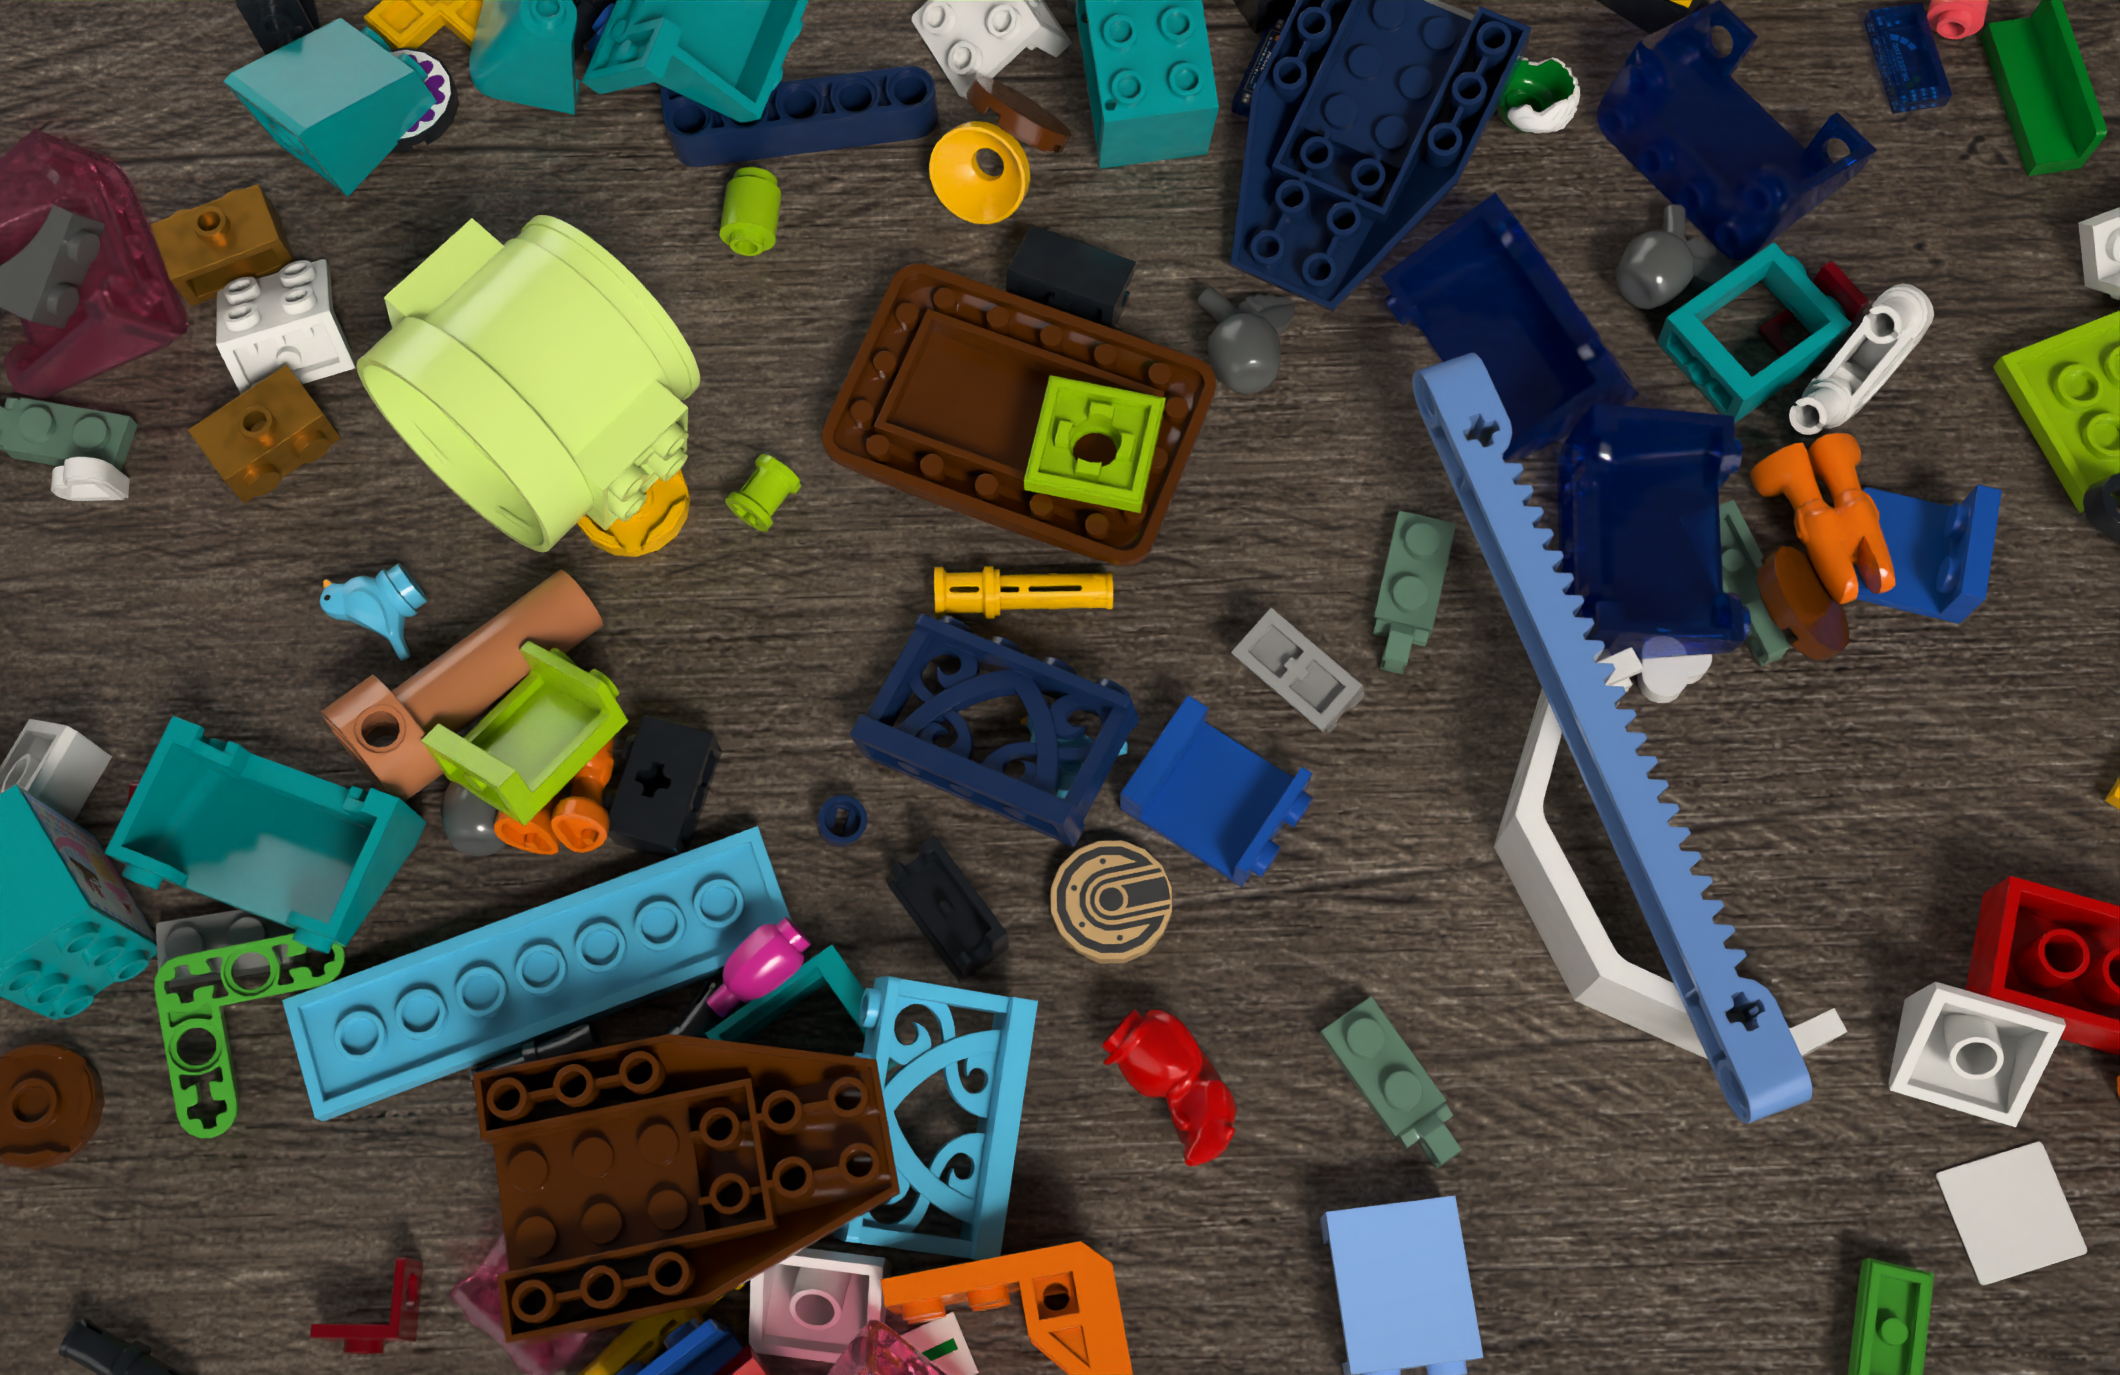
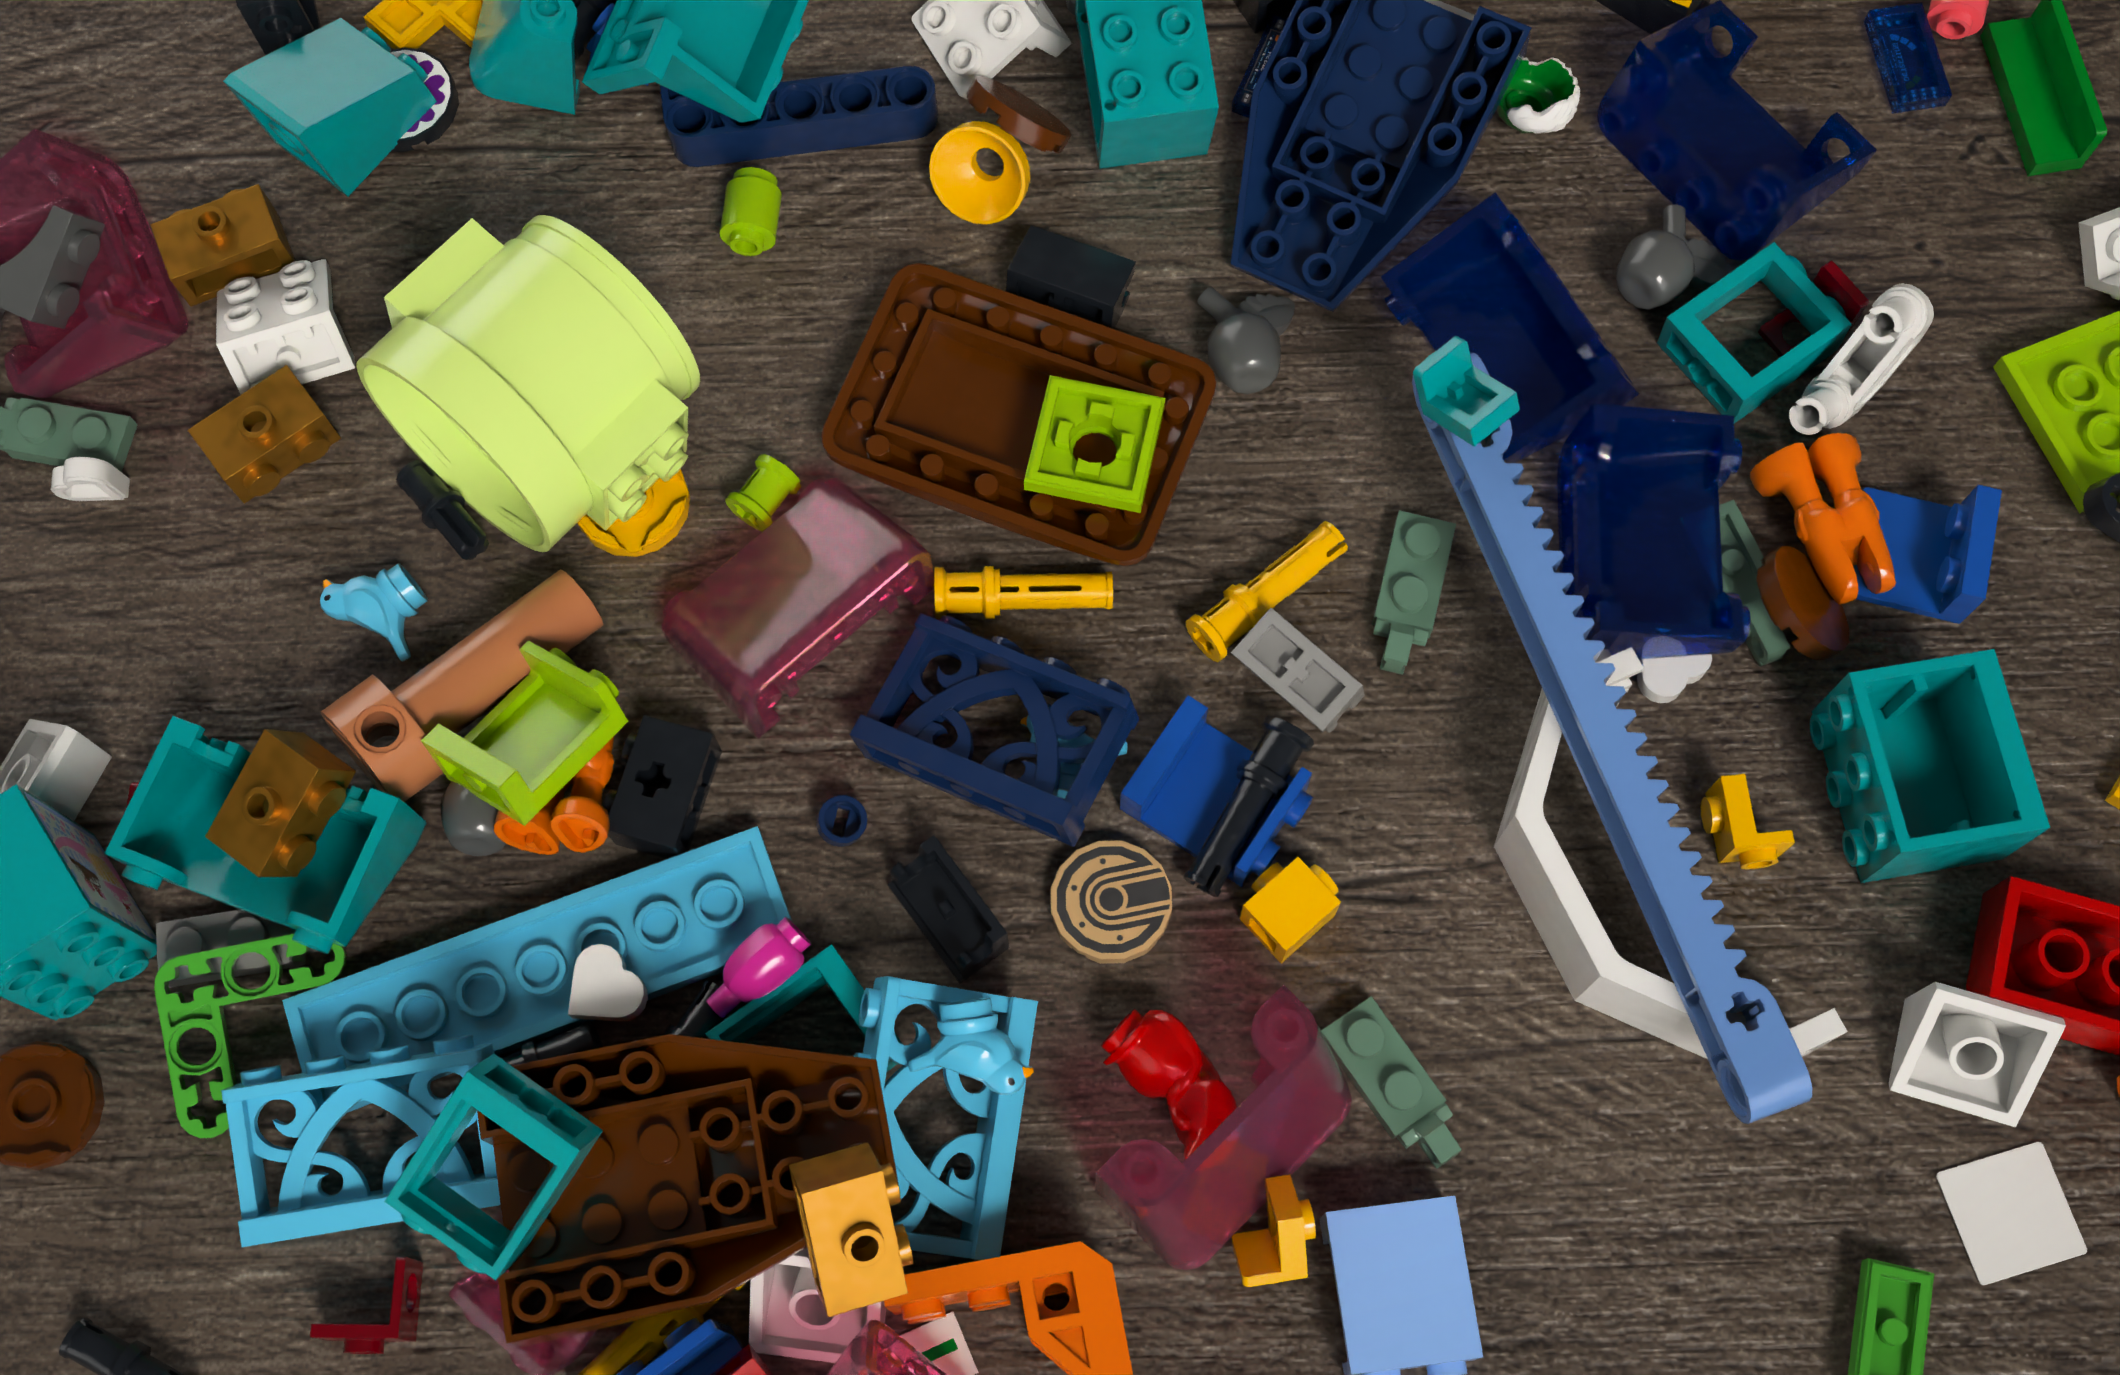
none -> pearl gold brick [205,729,356,877]
none -> medium azure fence [221,1035,501,1247]
none -> teal window [384,1053,603,1281]
none -> black axle [396,460,489,560]
none -> white tile [568,944,648,1022]
none -> clear pink windscreen [661,478,934,739]
none -> brick [789,1142,913,1317]
none -> medium azure animal [908,998,1034,1095]
none -> clear pink windscreen [1095,984,1352,1270]
none -> black pin [1183,715,1314,897]
none -> yellow pin [1186,521,1348,662]
none -> yellow bracket [1232,1174,1316,1287]
none -> yellow brick [1239,857,1341,964]
none -> teal bracket [1413,336,1520,447]
none -> yellow bracket [1701,774,1795,869]
none -> teal container [1810,649,2050,883]

